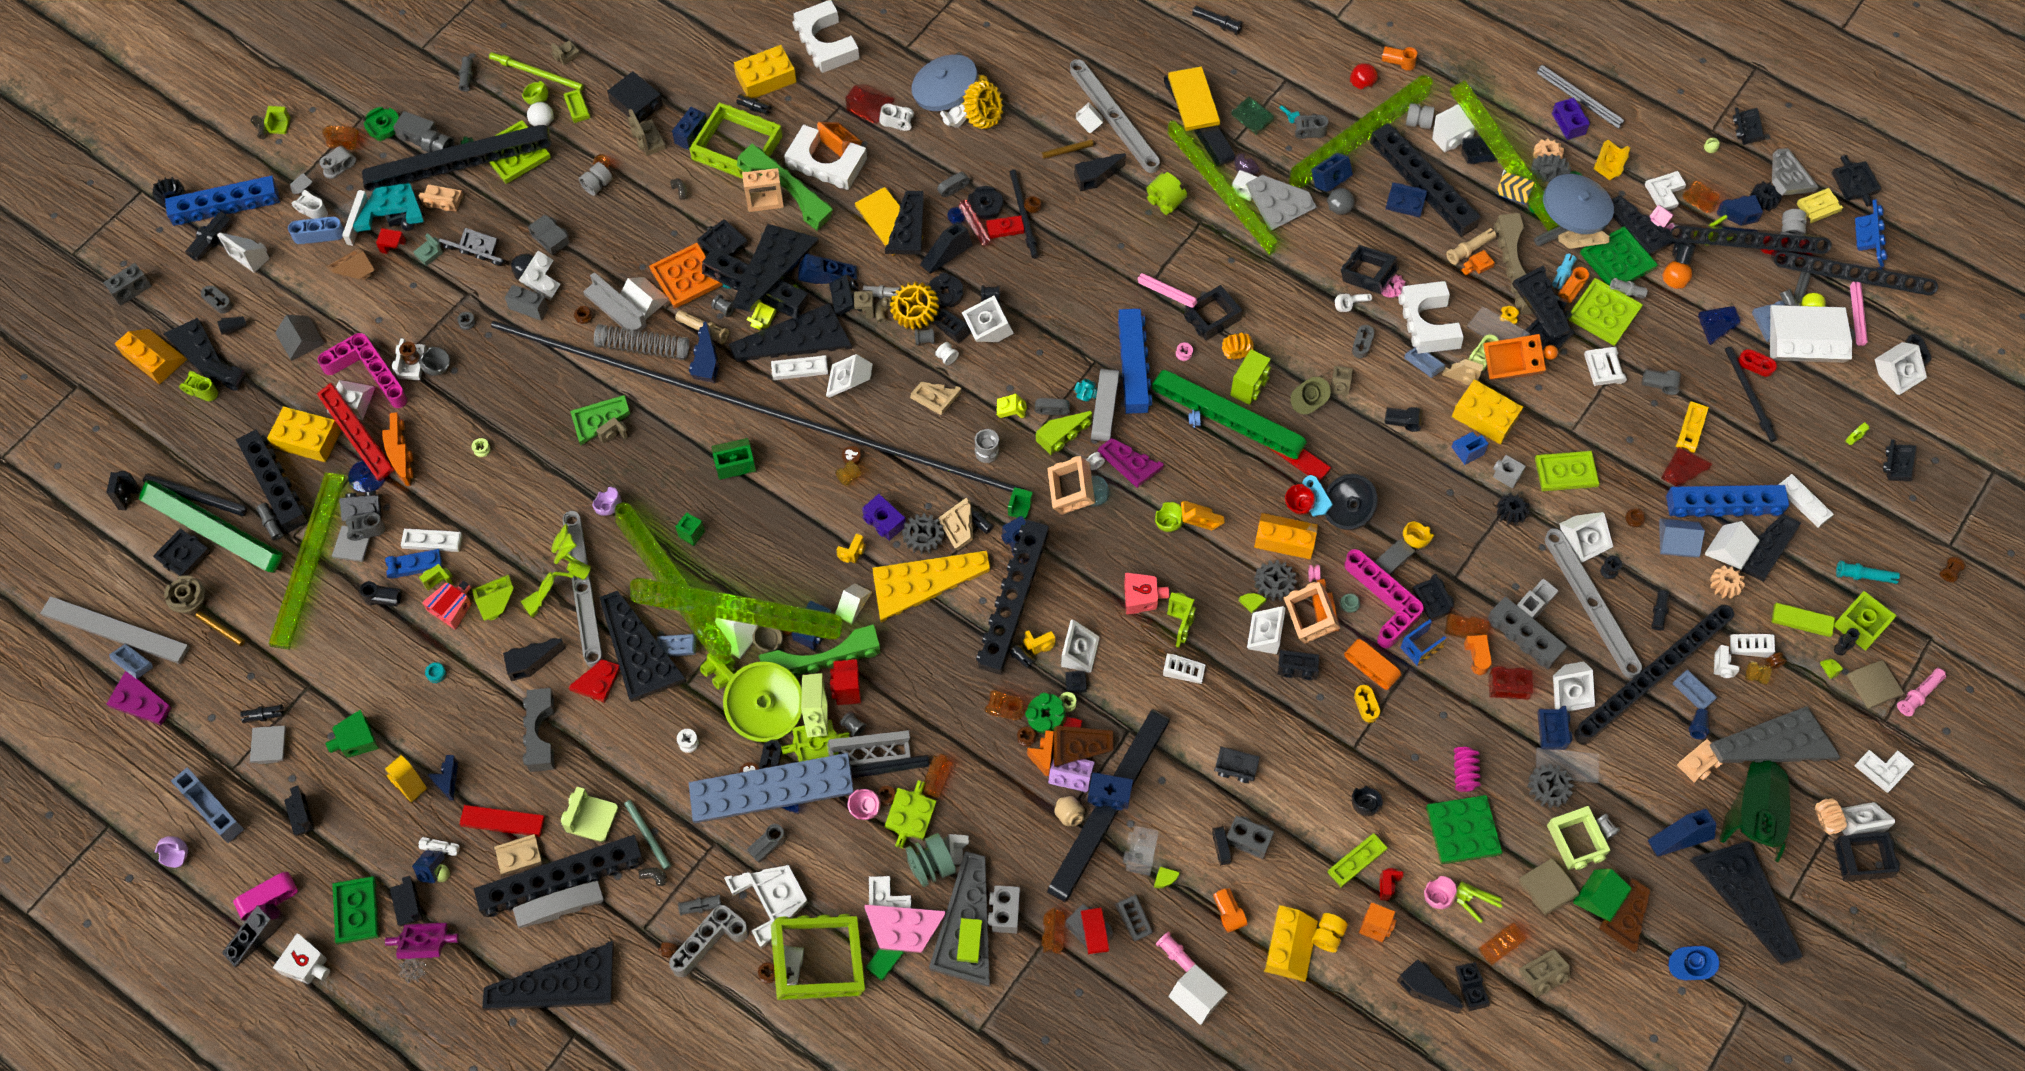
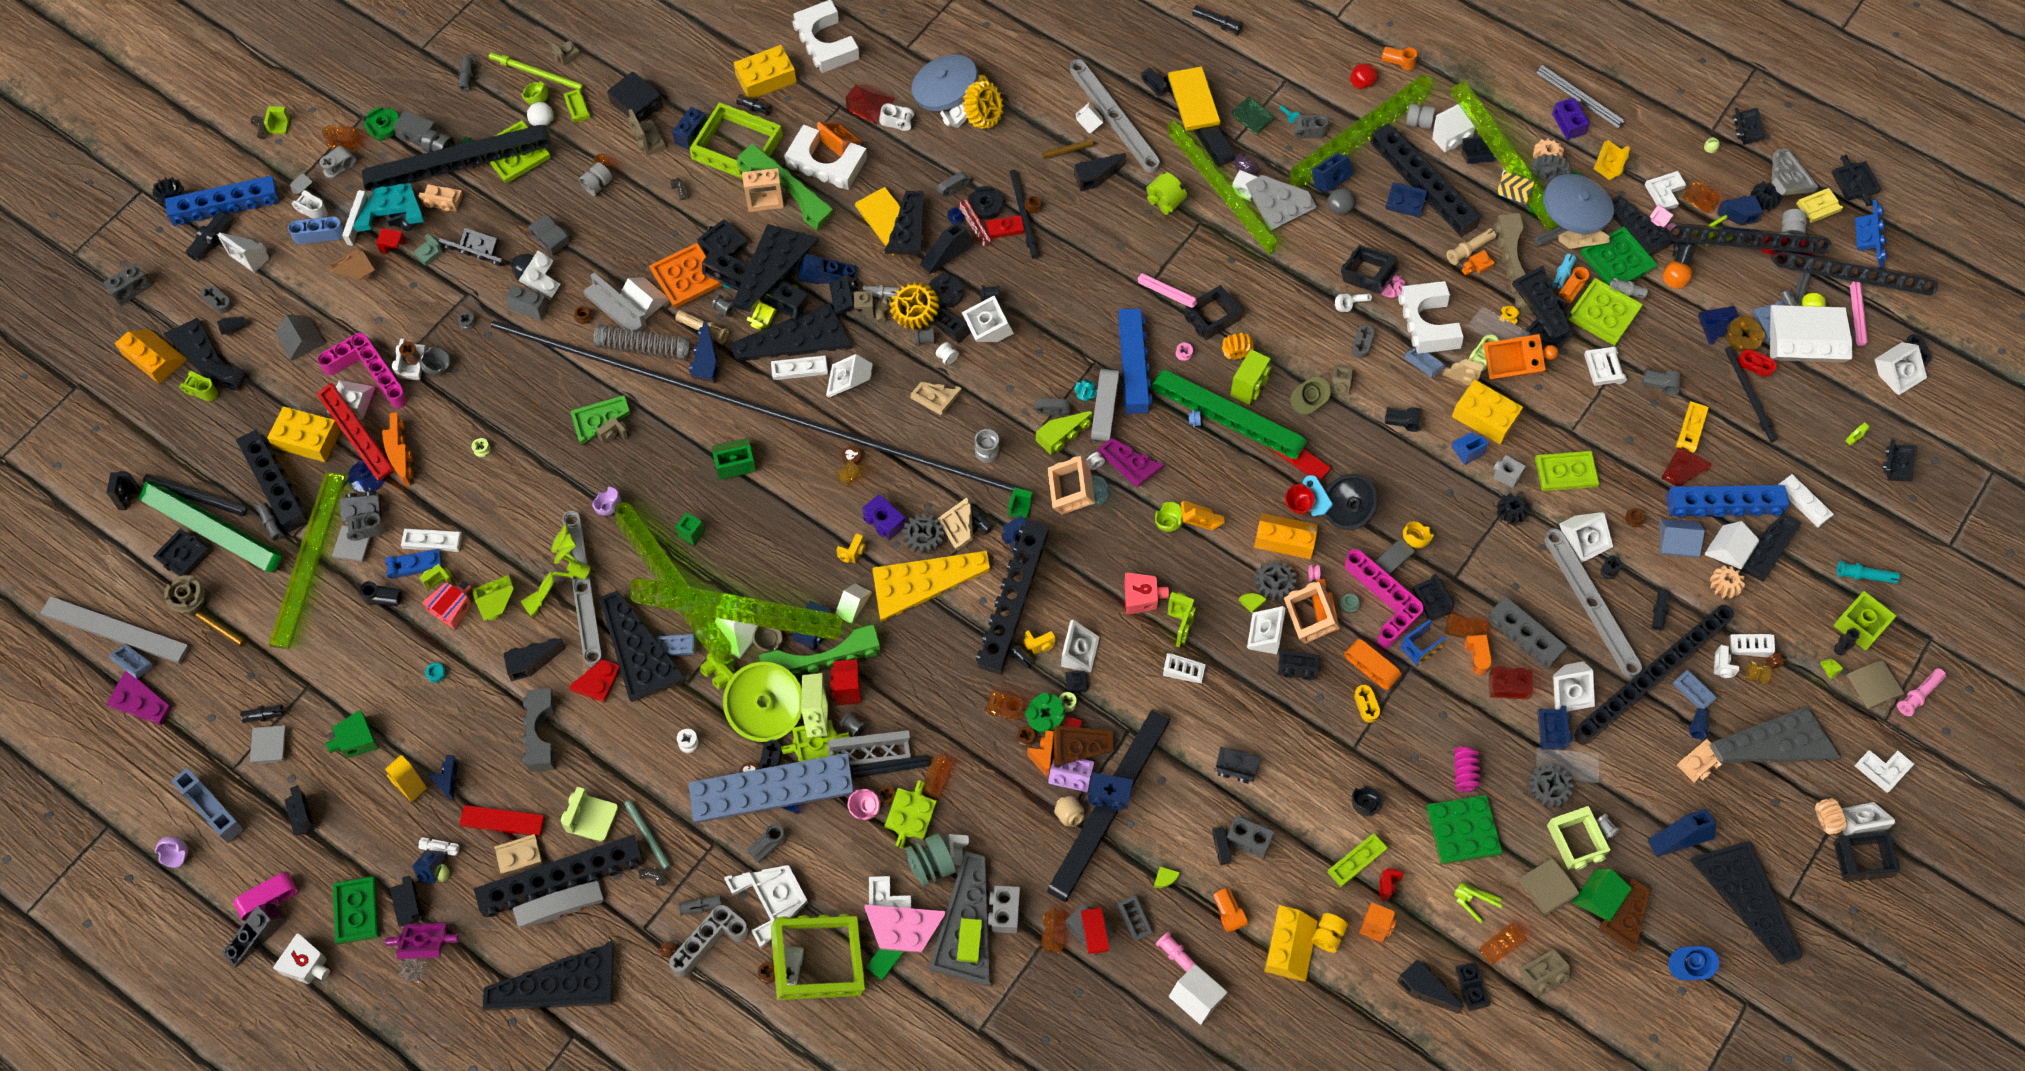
neon yellow bracket [996,394,1027,418] -> none
clear brick [1123,826,1159,876] -> none
bright pink hair [1424,876,1457,909] -> none
light grey brick [1517,579,1559,619] -> none
dark green piece [1719,760,1790,862] -> none
lime tile [1771,603,1835,637] -> none
reddish brown bush [1940,557,1965,583] -> none
none -> black beam [1141,68,1169,96]
none -> pearl gold plate [1726,315,1765,352]

